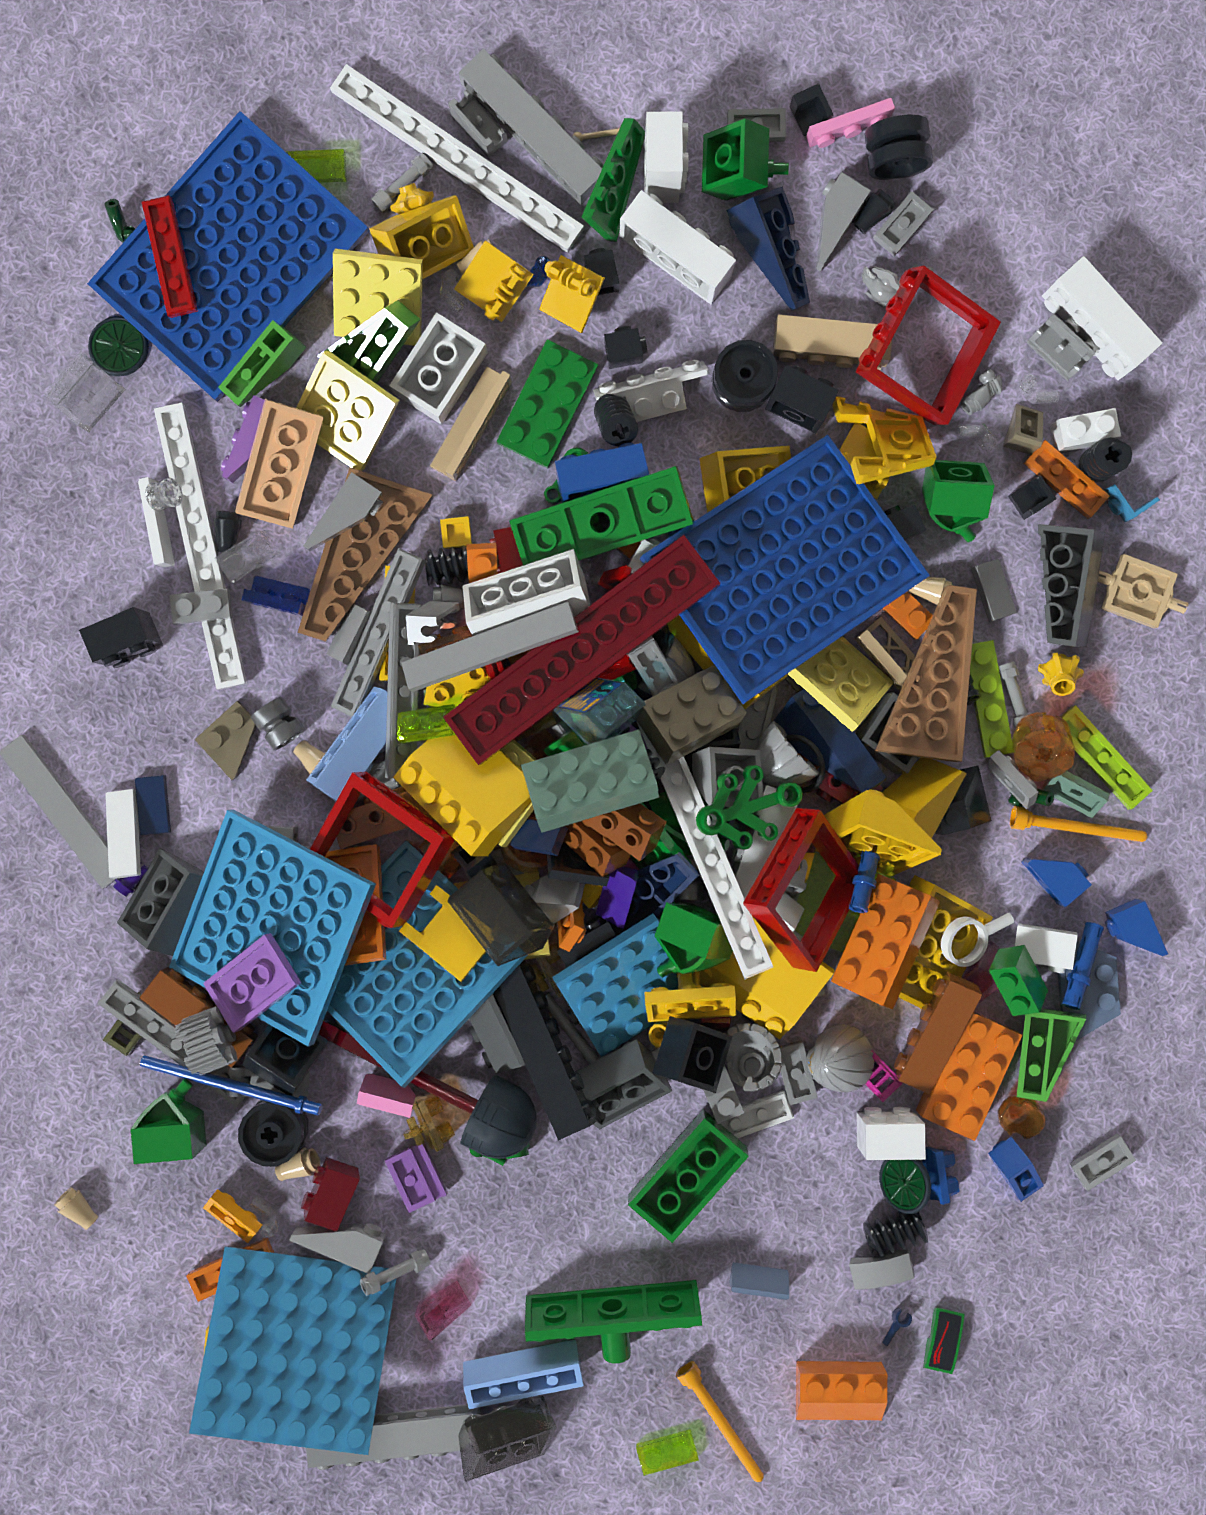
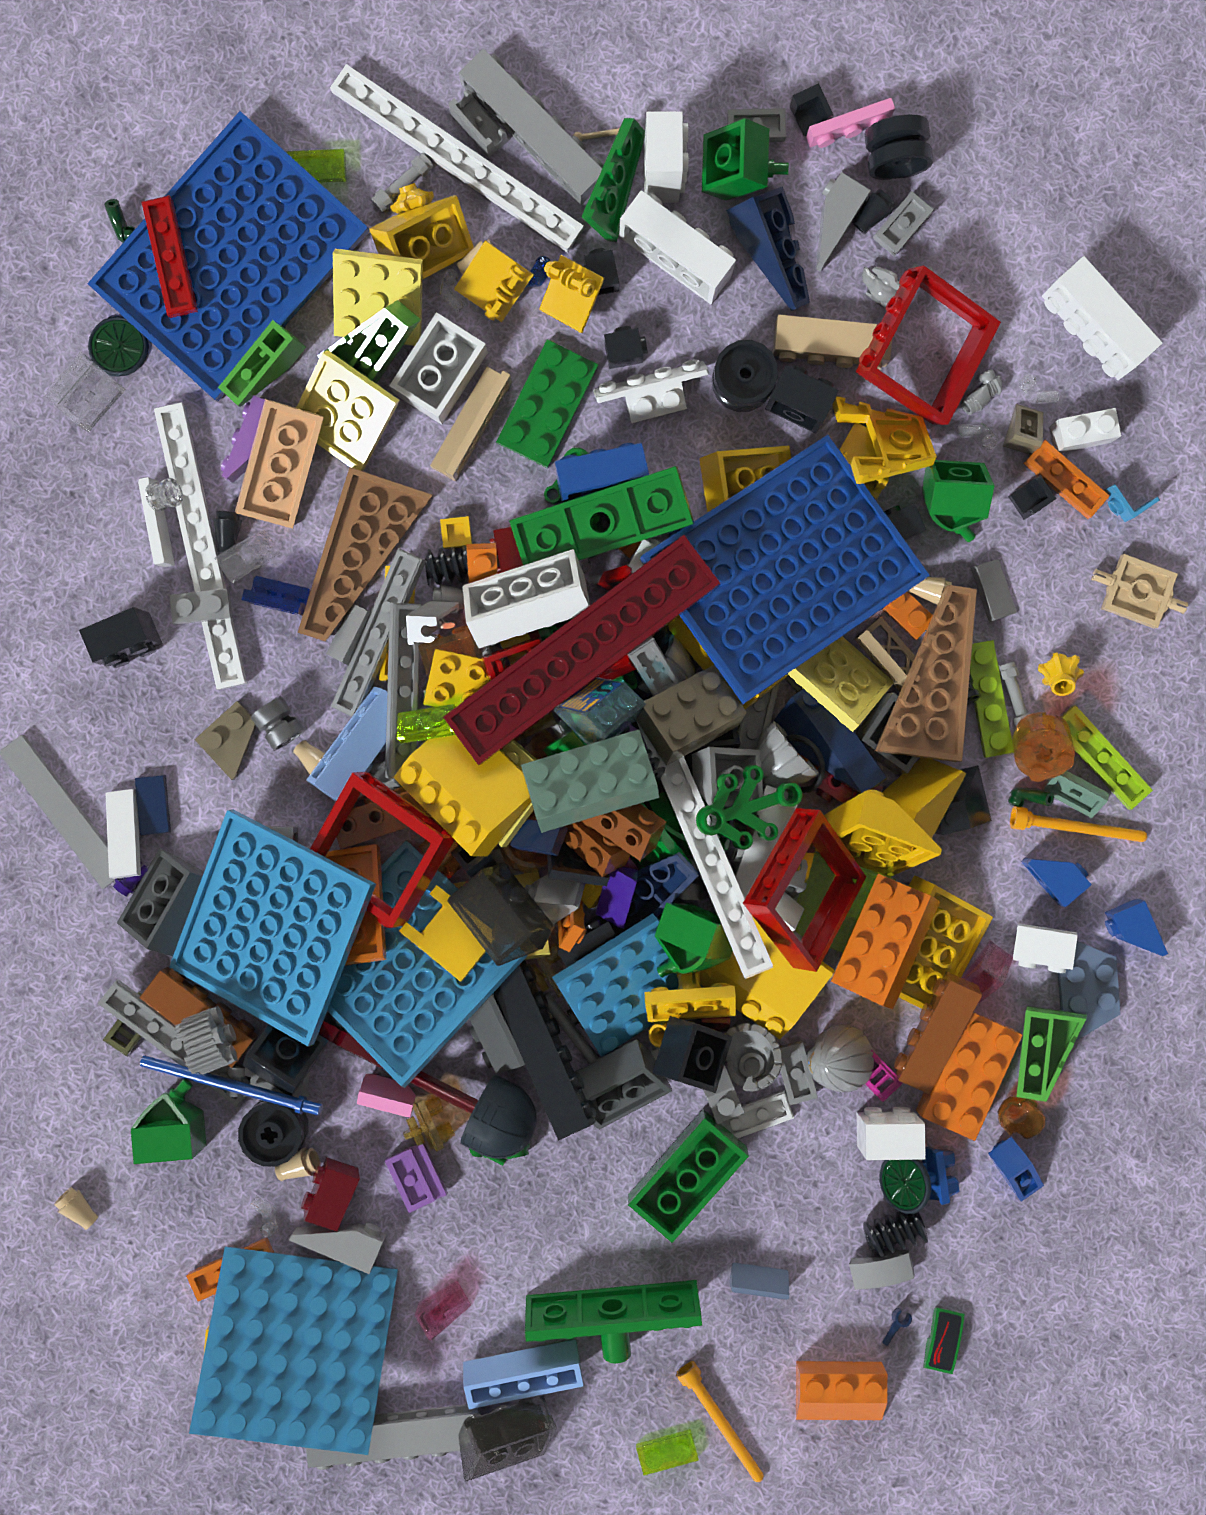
medium lavender plate [203,933,302,1033] -> none
light orange plate [203,1189,263,1243] -> none
light grey slope [303,472,383,551] -> none
light grey bar [360,1249,430,1296] -> none
light grey tile [401,602,579,692] -> none
black piece [594,393,638,447] -> none
blue pin [849,851,880,913] -> none
white piece [941,913,1014,967] -> none
light grey plate [988,750,1038,809] -> none
green brick [989,945,1048,1016] -> none
light grey hinge [1026,313,1096,381] -> none
dark grey wedge [1038,524,1105,647] -> none
blue pin [1062,922,1104,1010] -> none
light grey plate [1069,1134,1136,1191] -> none
black piece [1079,437,1132,482] -> none

